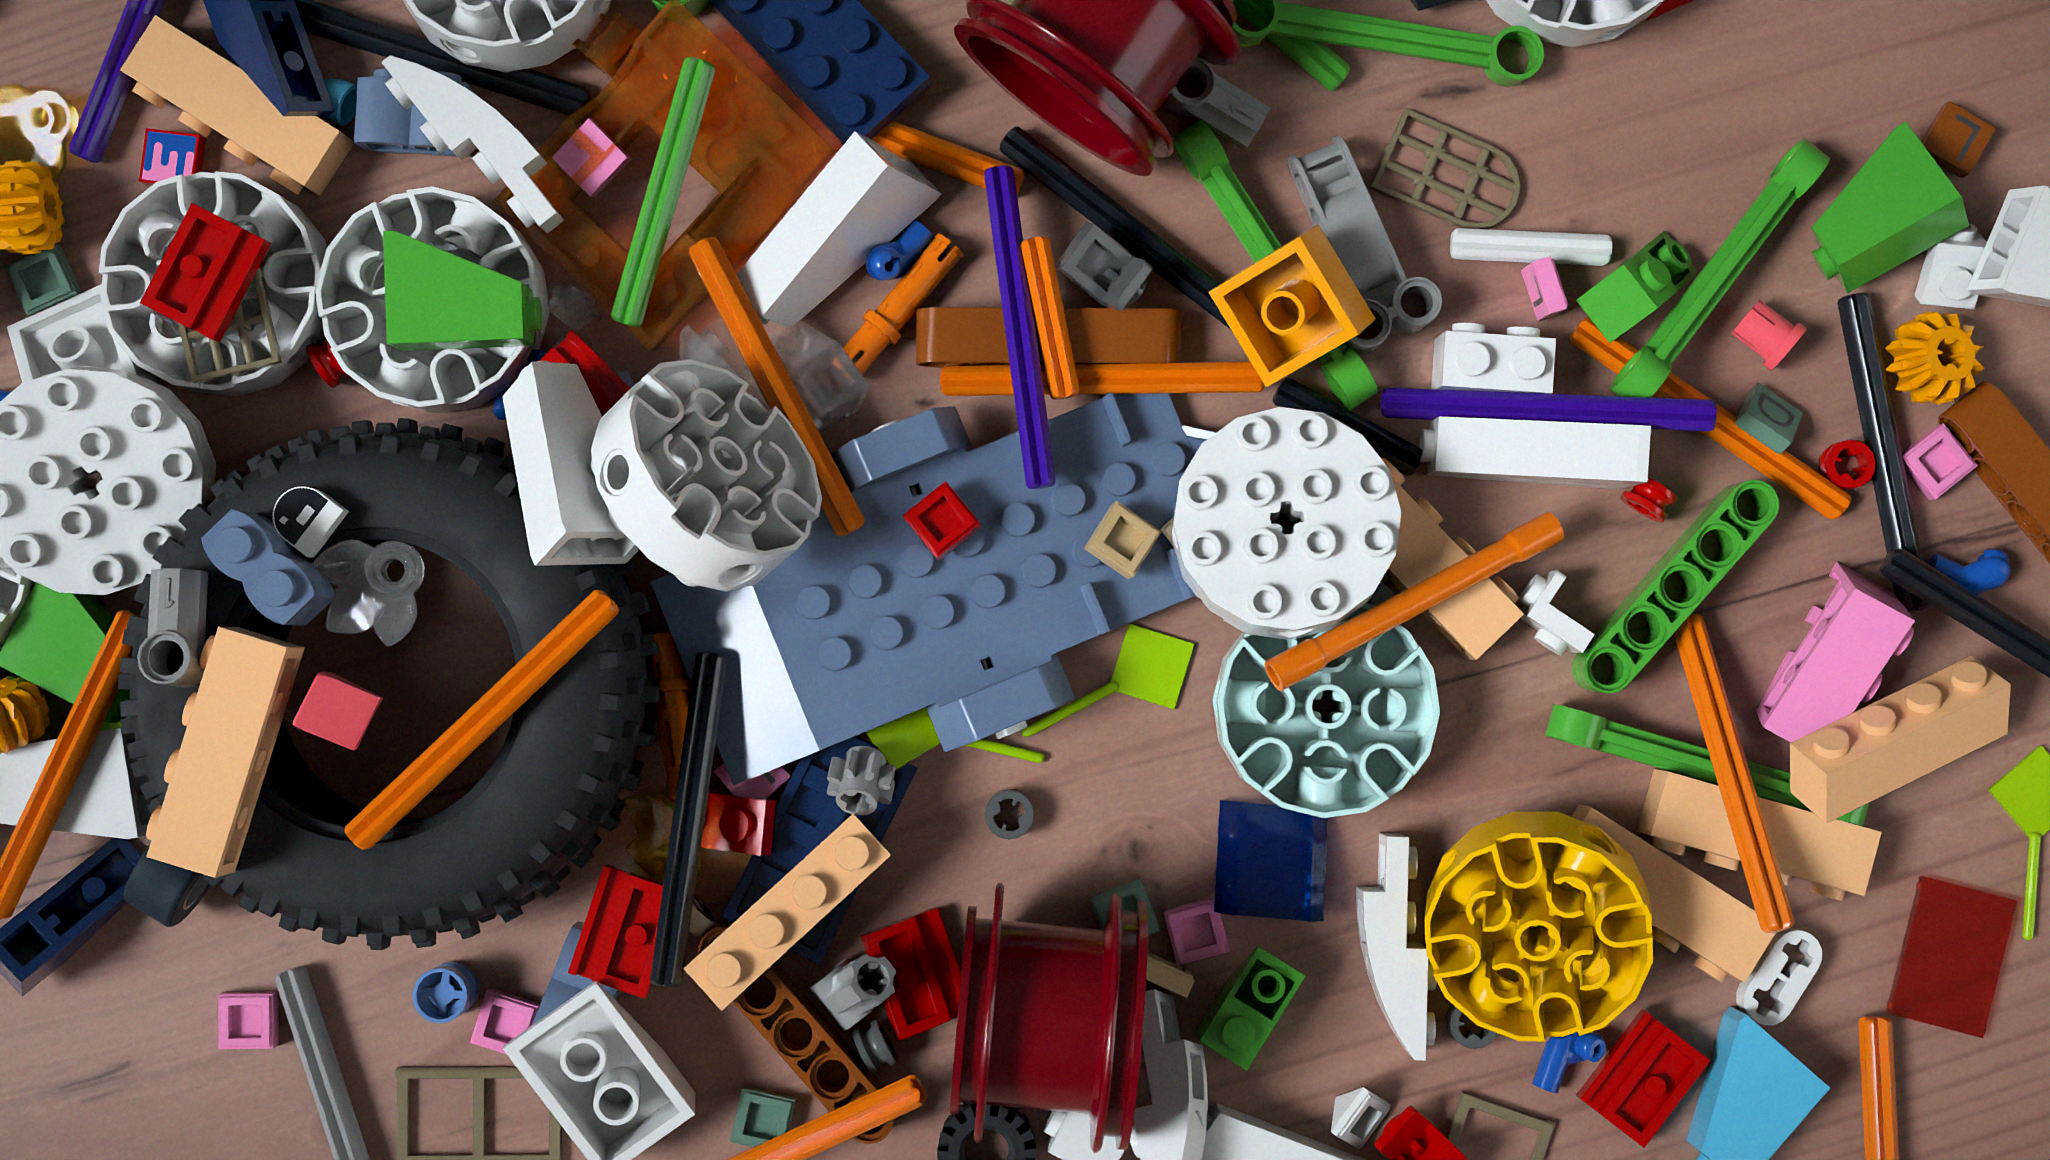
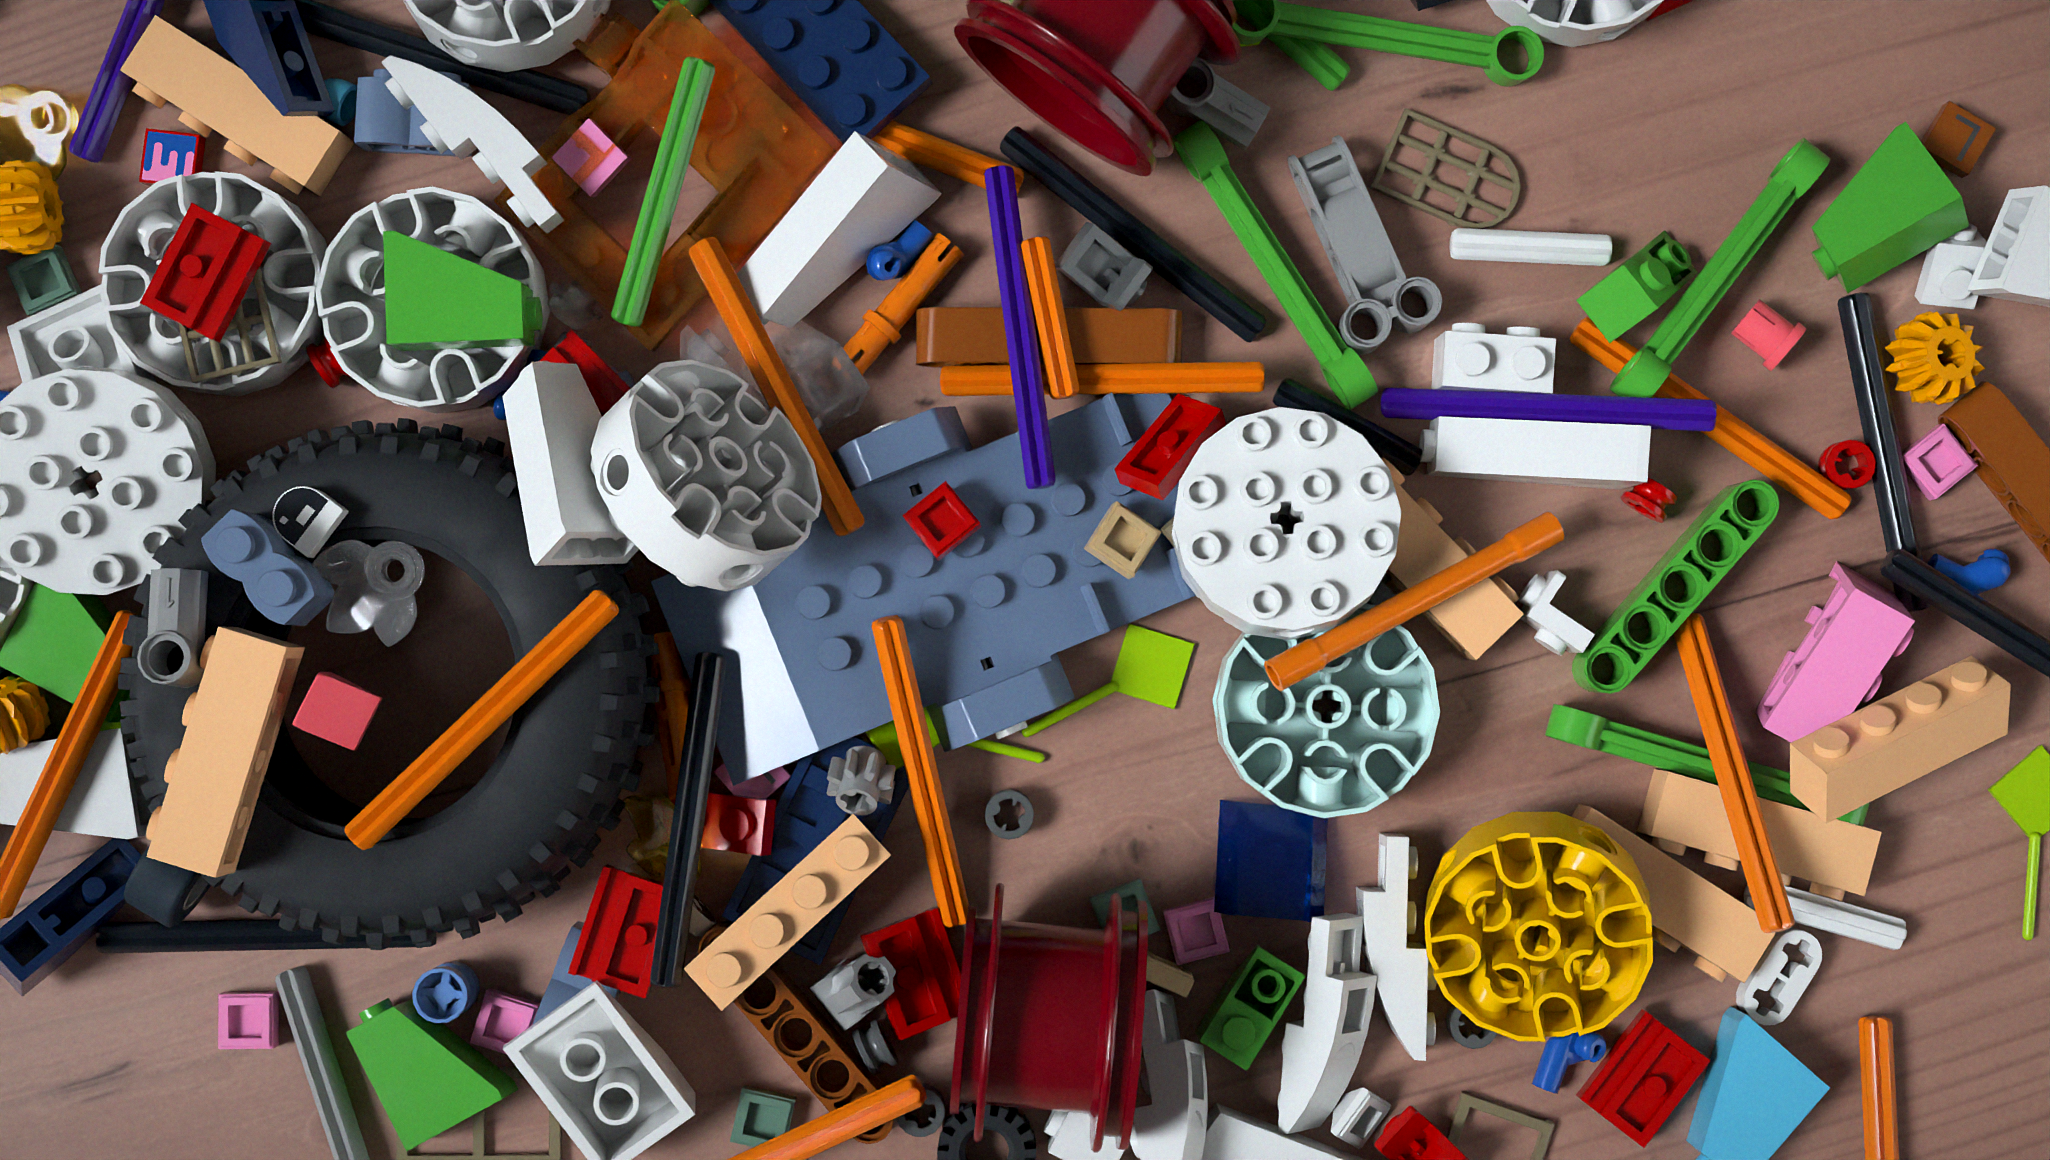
light orange brick [1209,224,1375,387] -> none
bright pink tile [1521,256,1568,322] -> none
sand green tile [1735,382,1803,454] -> none
clear red piece [1886,876,2017,1038] -> none
none -> black axle [96,919,416,953]
none -> bright green slope [346,998,519,1152]
none -> orange axle [871,615,969,928]
none -> dark grey bush [896,1083,945,1137]
none -> red plate [1114,393,1227,500]
none -> white slope [1277,913,1377,1135]
none -> white axle [1743,884,1907,950]

